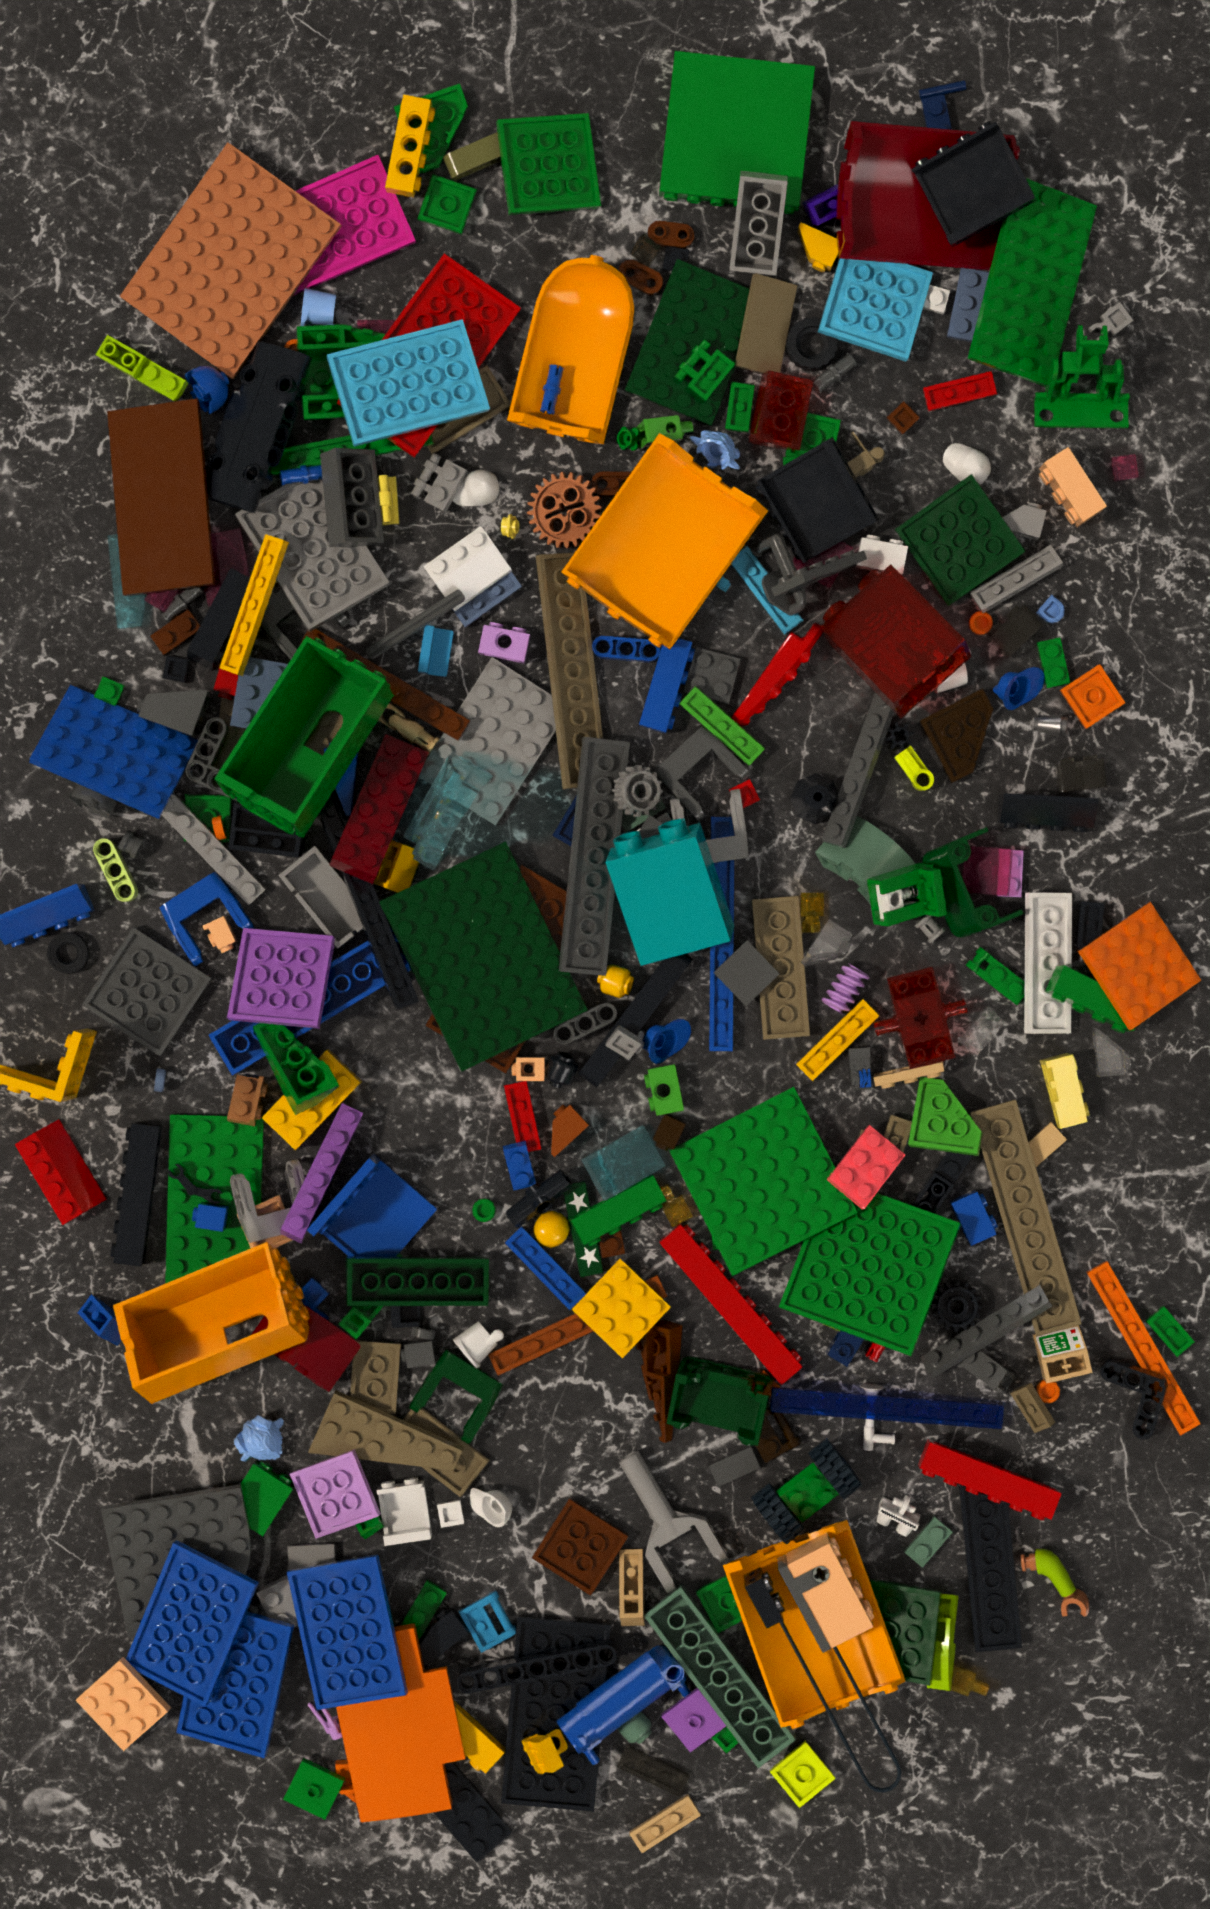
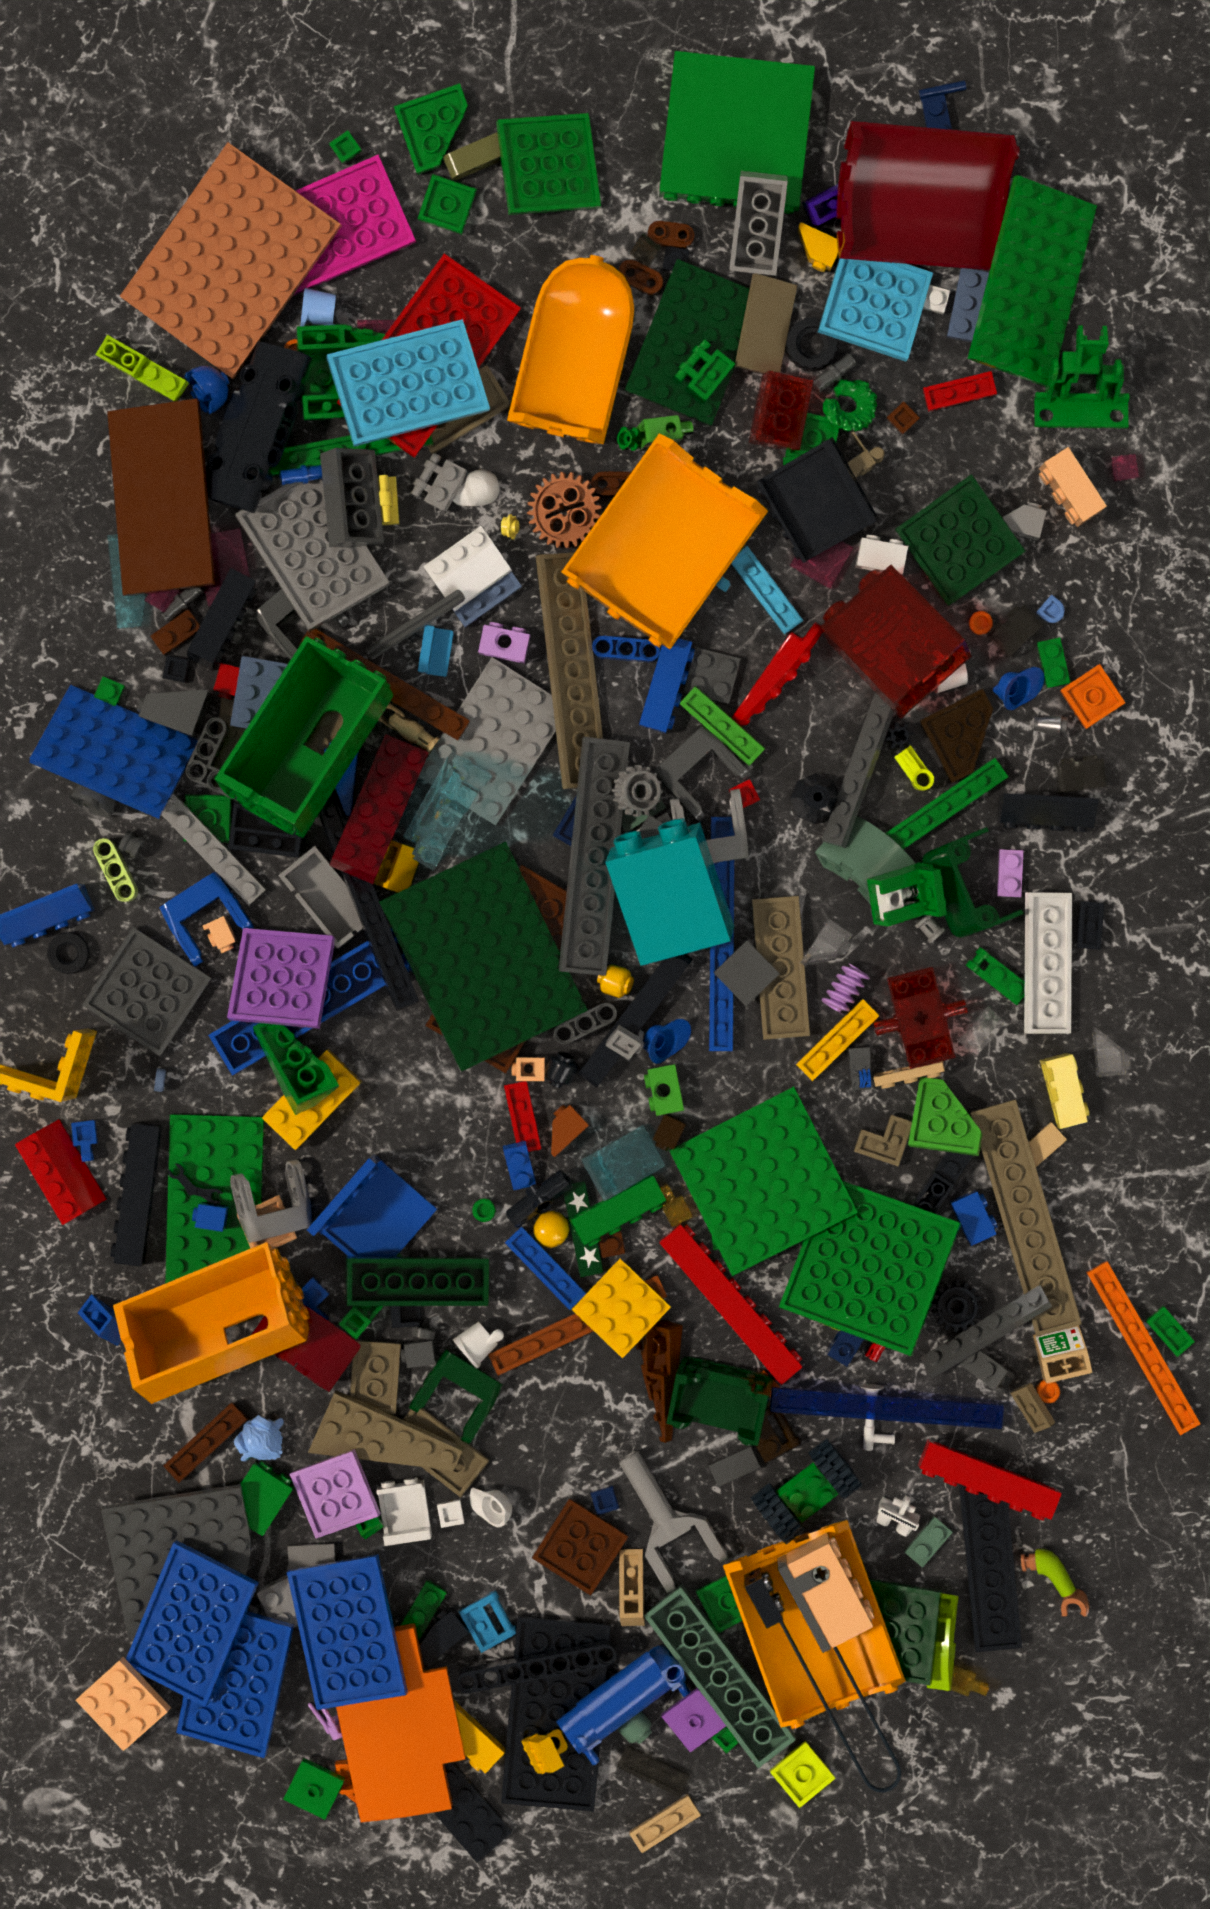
orange tile [212,816,227,840] -> none
yellow plate [219,534,289,676] -> none
medium nougat bracket [227,1075,268,1126] -> none
medium lavender brick [280,1103,363,1244] -> none
yellow brick [385,94,435,198] -> none
blue pin [540,365,564,414] -> none
light blue hair [690,430,740,470] -> none
green plate [725,382,755,433] -> none
dark grey plate [751,534,867,616] -> none
clear yellow plate [801,893,824,933] -> none
coral plate [826,1125,905,1210] -> none
black panel [911,121,1037,247] -> none
white piece [943,443,991,485] -> none
clear pink tile [963,846,1013,896] -> none
light grey plate [970,545,1063,614] -> none
green brick [1045,965,1136,1034] -> none
orange plate [1078,902,1201,1030] -> none
light grey plate [1088,302,1134,340] -> none
black beam [1100,1358,1168,1440] -> none
none -> blue plate [71,1120,98,1162]
none -> reddish brown plate [163,1401,248,1483]
none -> green plate [329,130,362,164]
none -> dark blue tile [590,1485,619,1515]
none -> green piece [823,379,877,432]
none -> green plate [885,758,1008,849]

